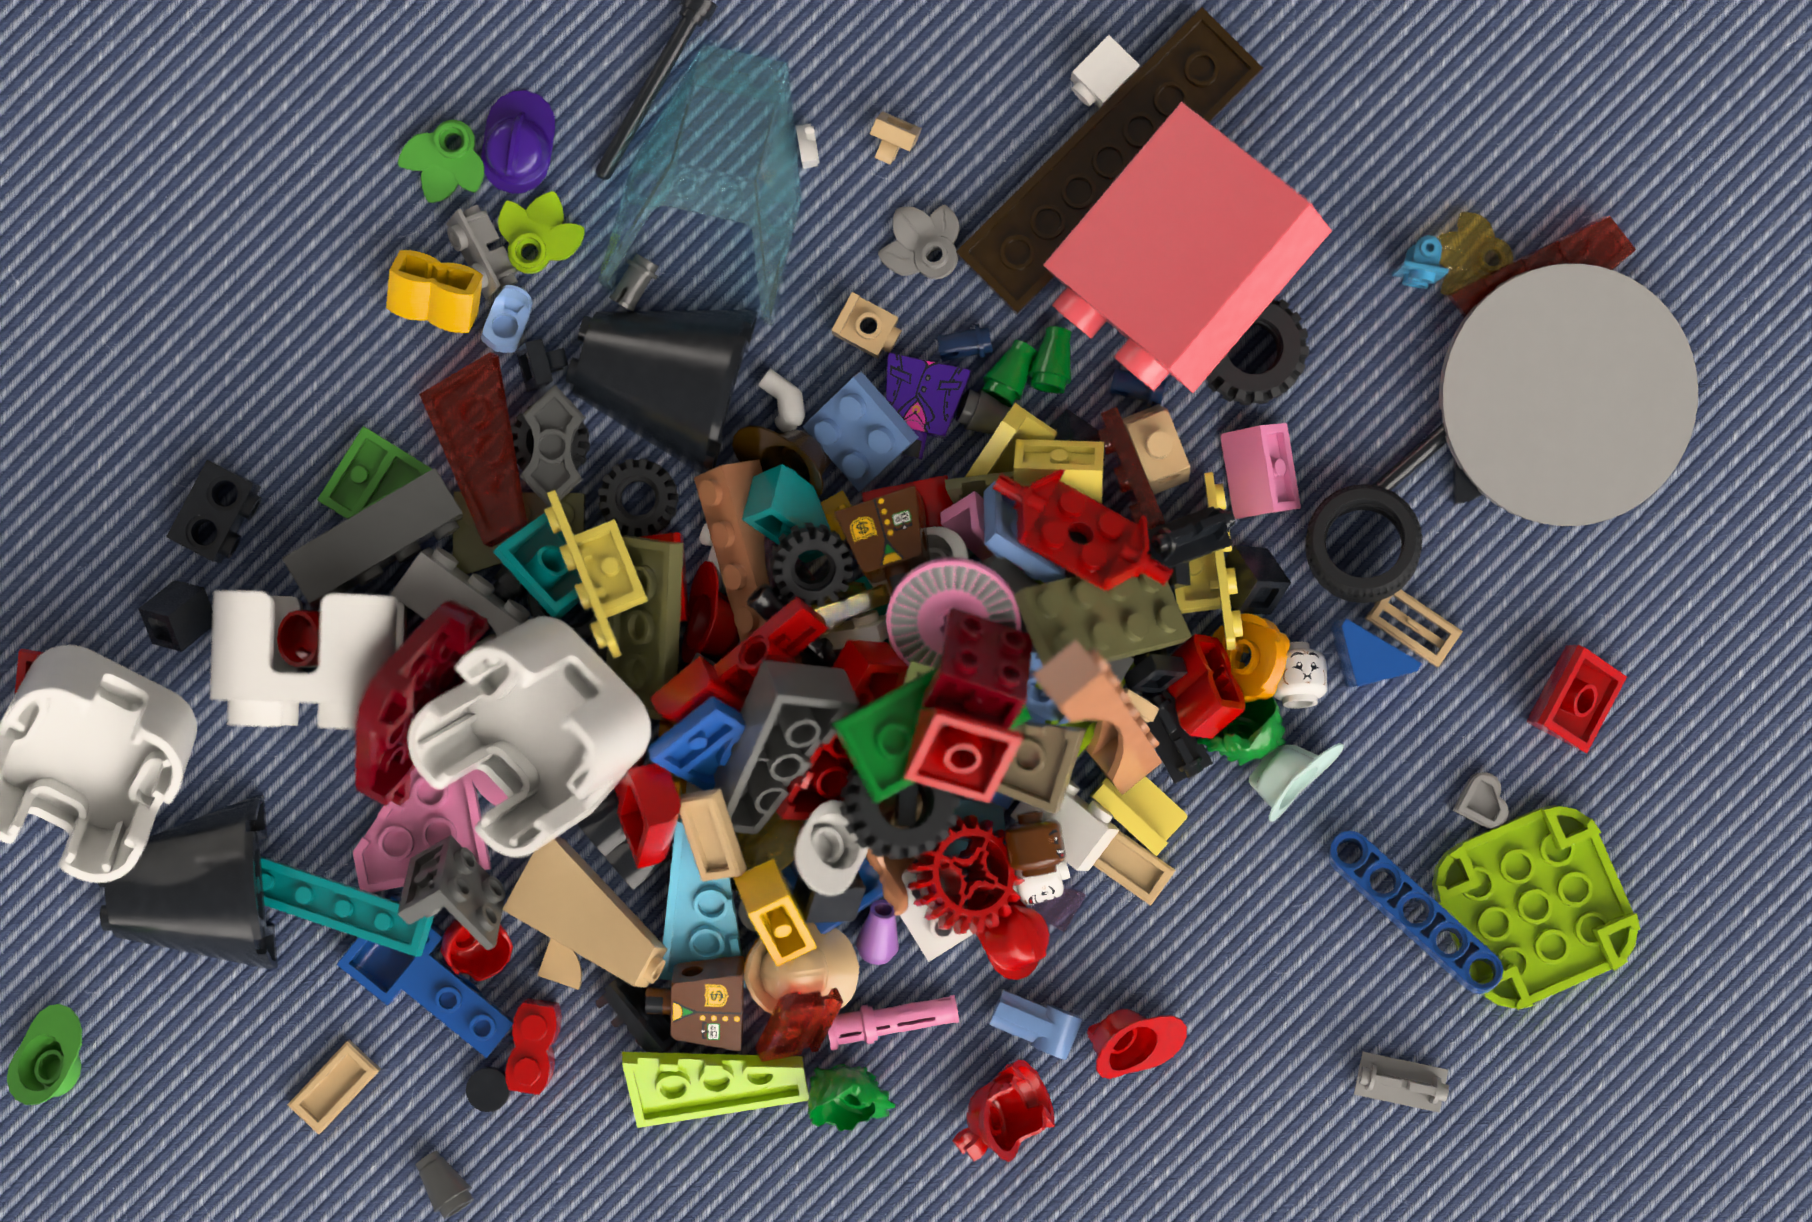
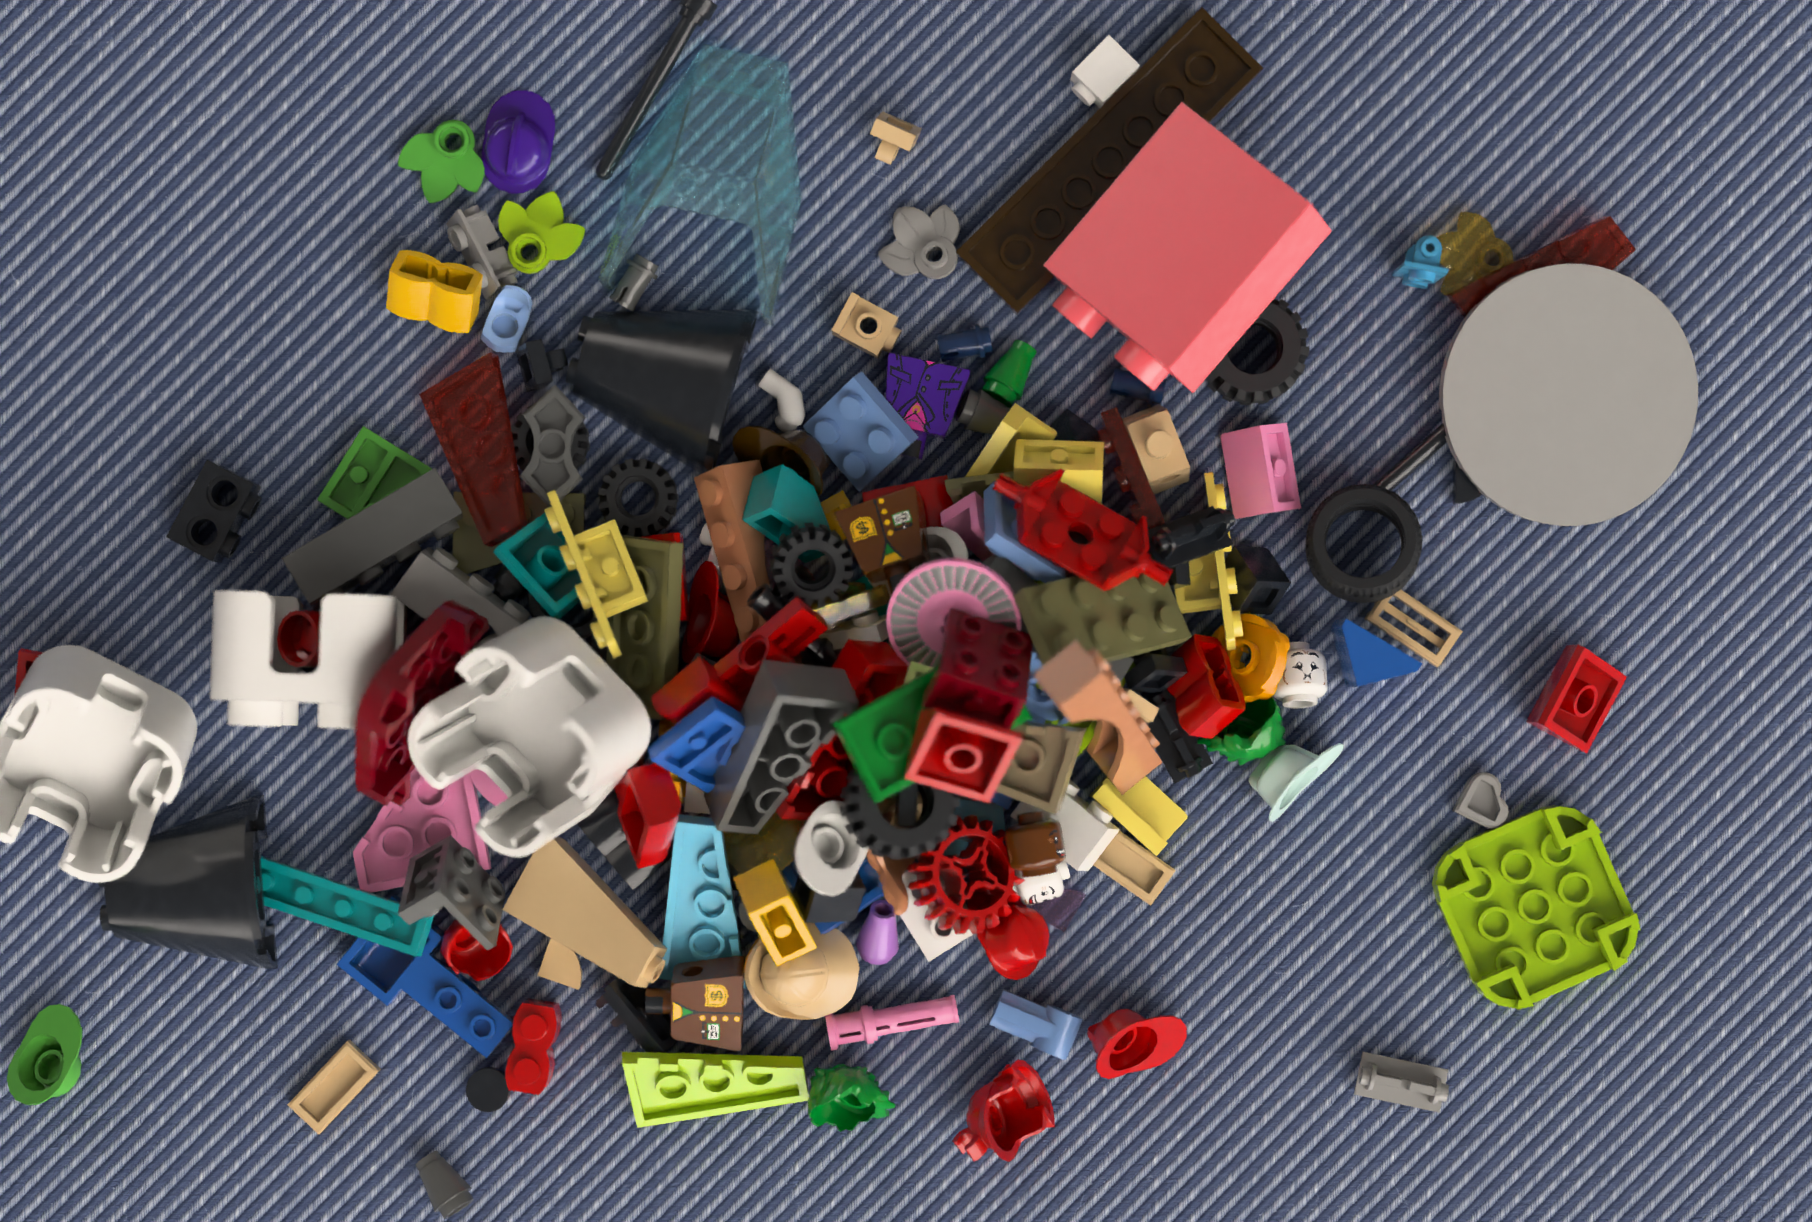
black panel [138,580,213,652] -> none
tan tile [679,788,747,881] -> none
clear red plate [755,988,844,1062] -> none
white tile [796,123,820,169] -> none
green cone [1029,326,1072,394] -> none
blue beam [1328,831,1503,994] -> none

